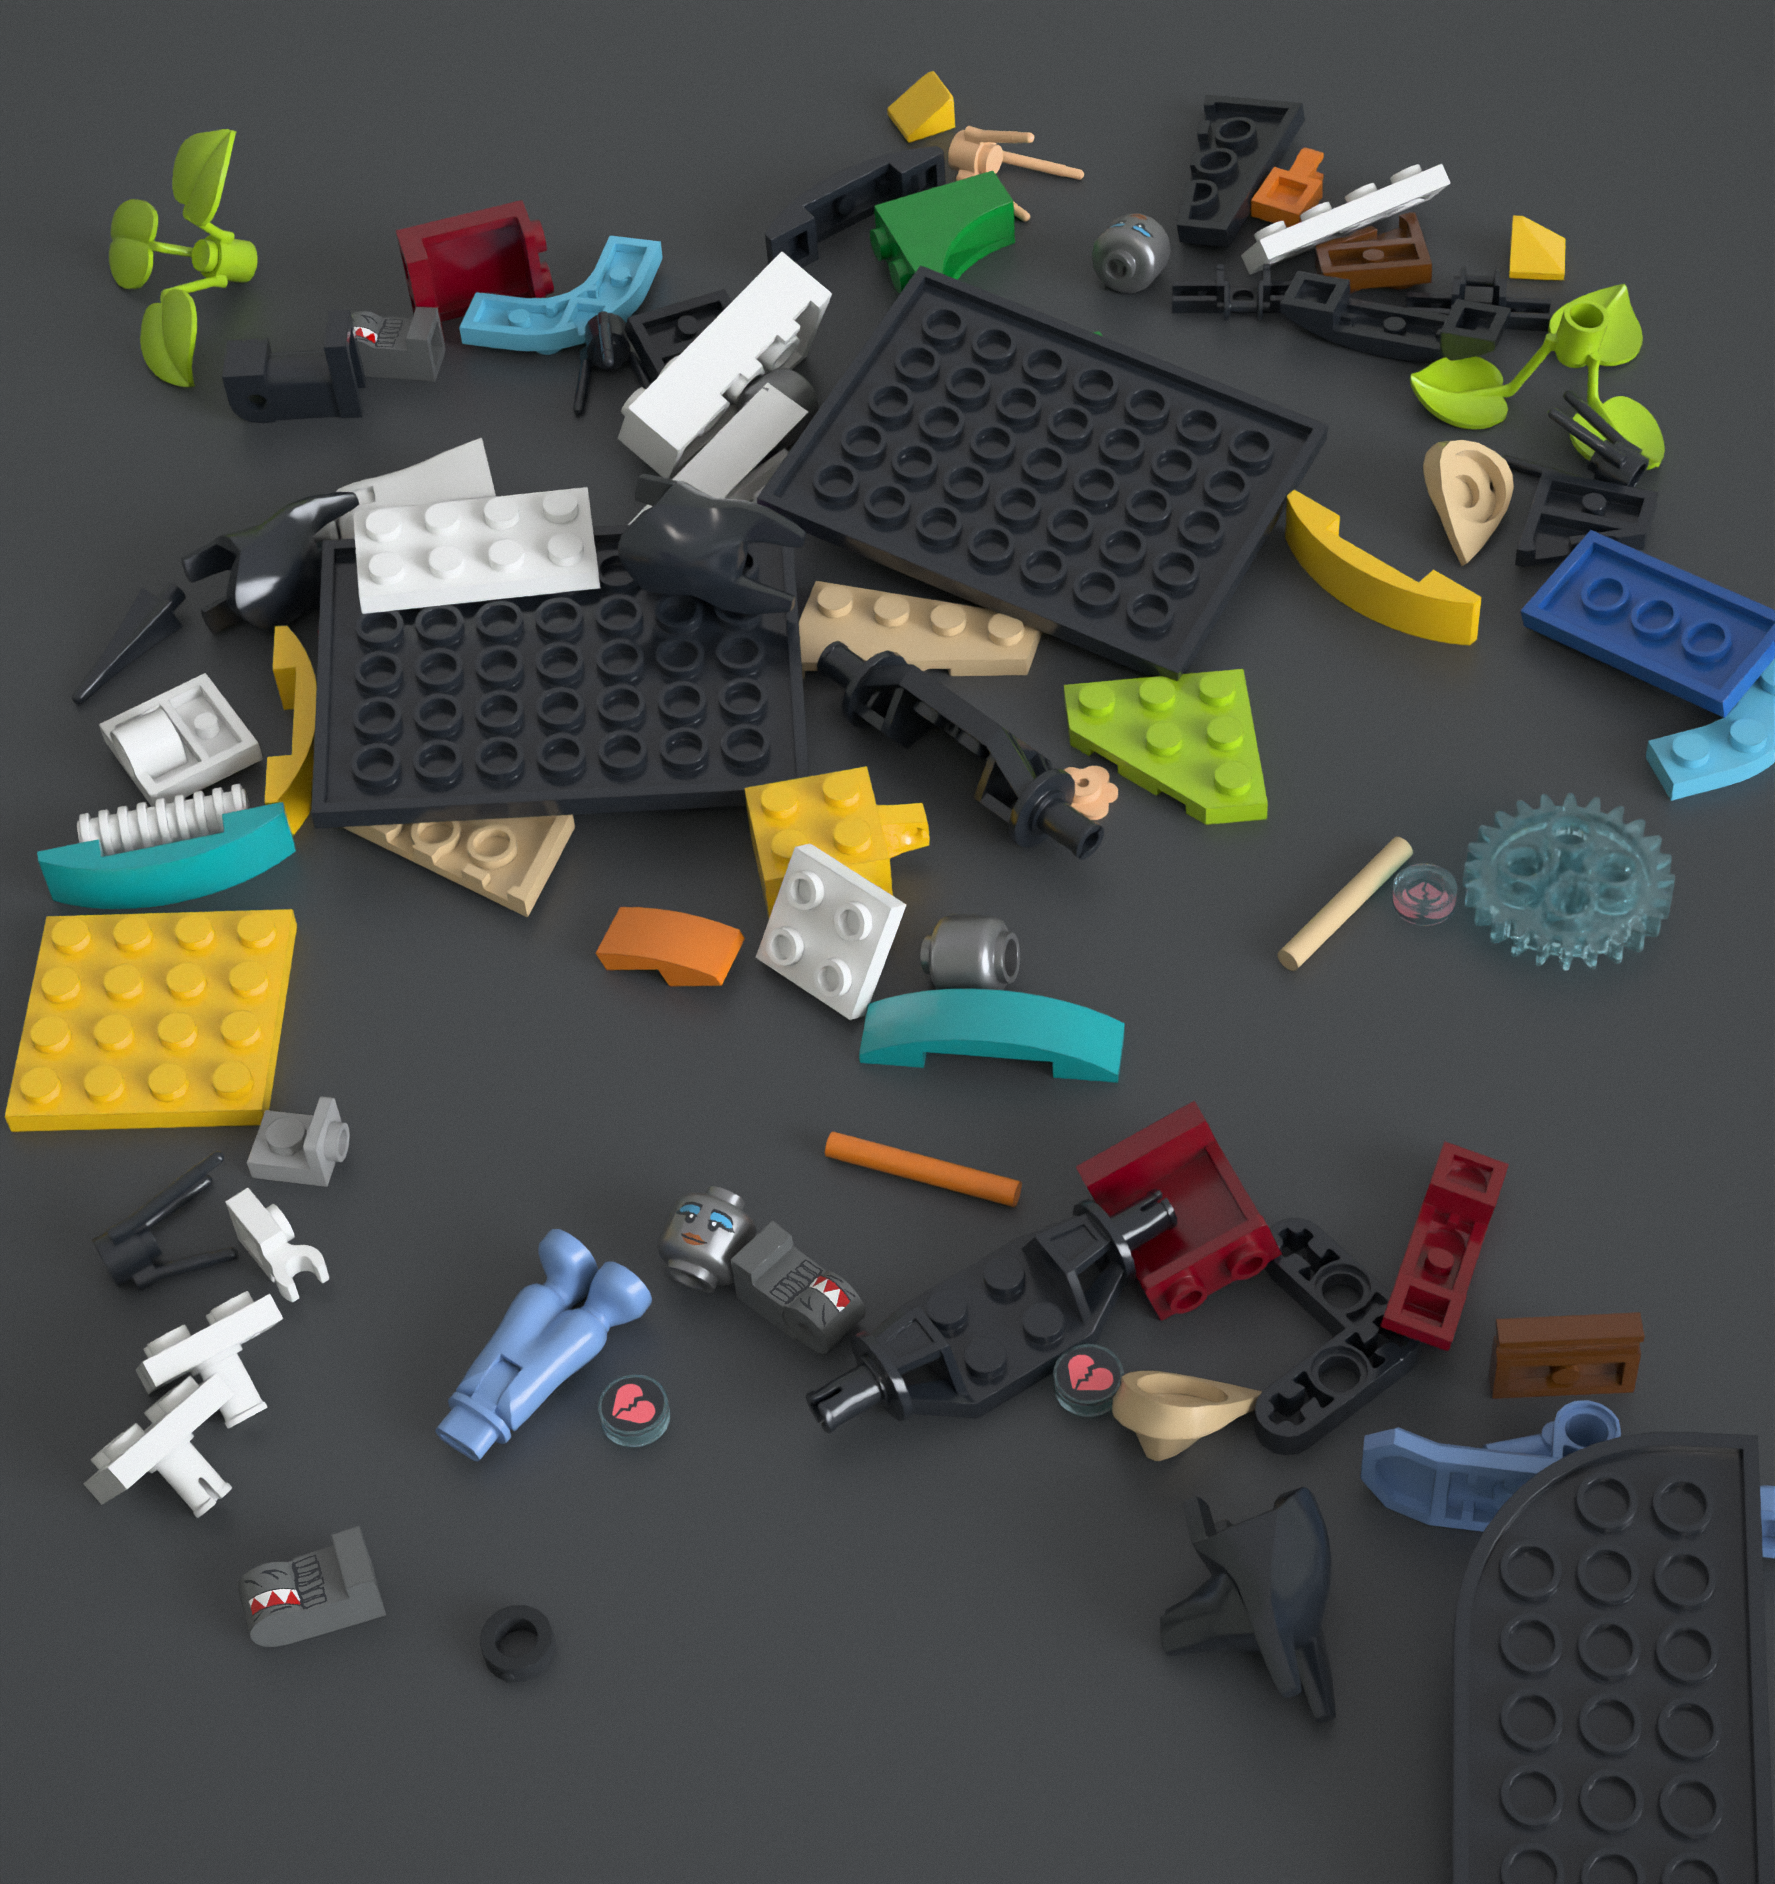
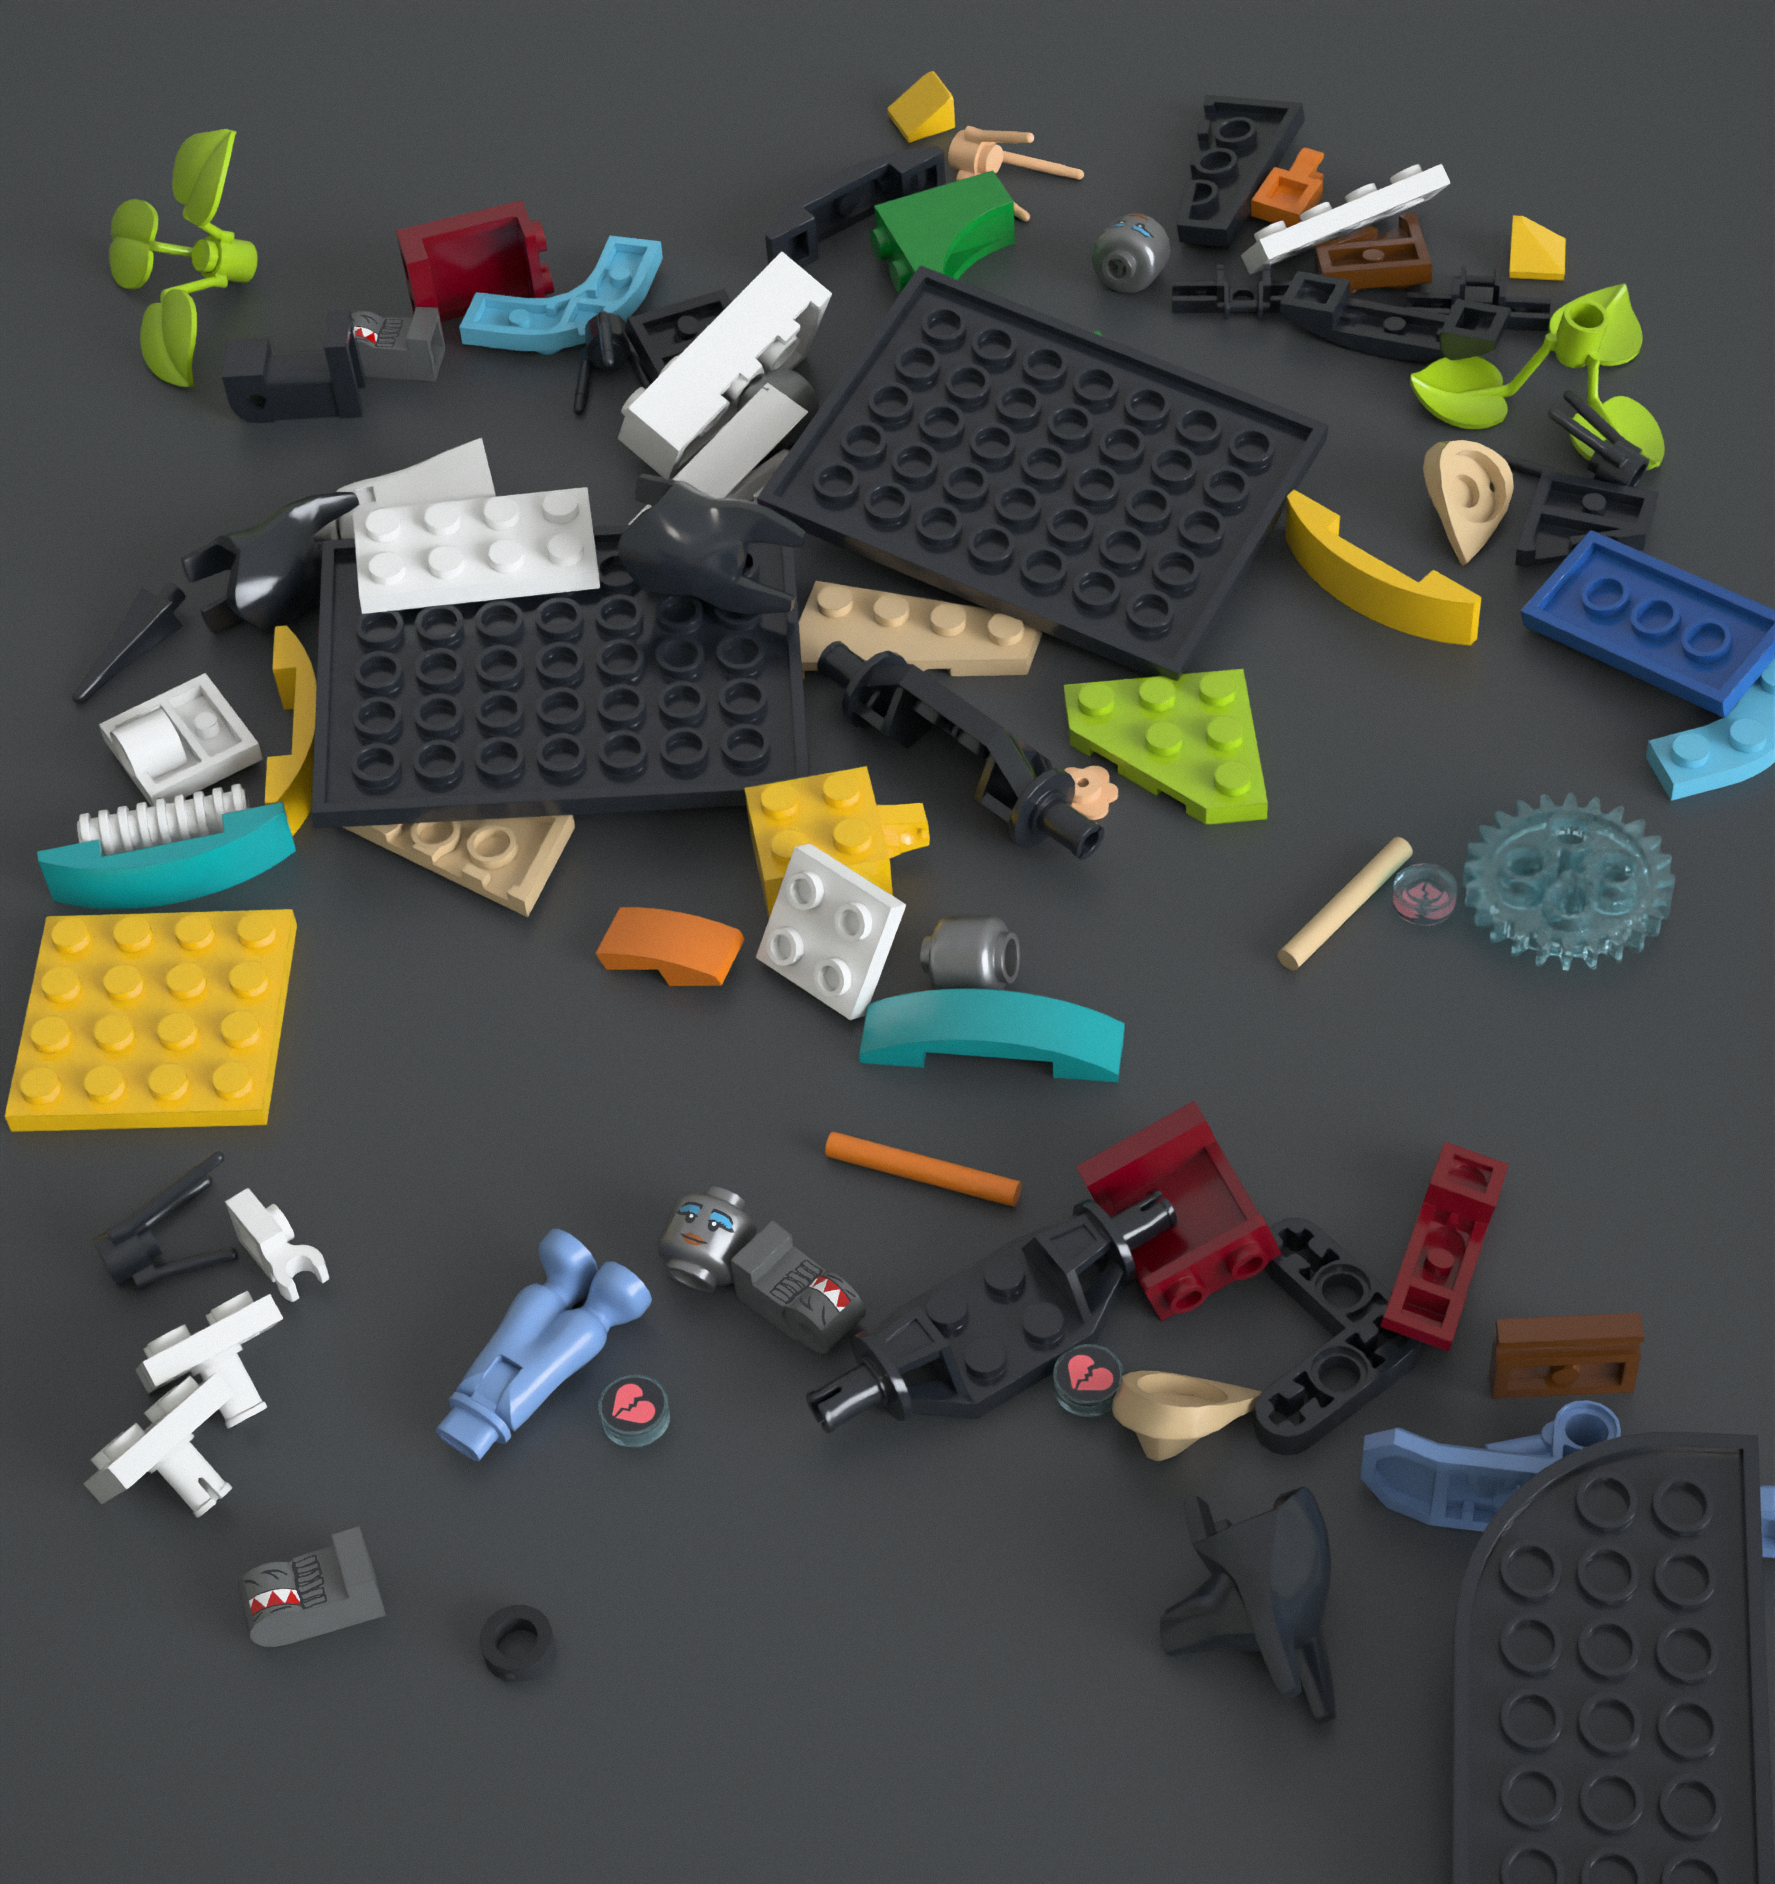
light grey bracket [247,1096,350,1187] -> none

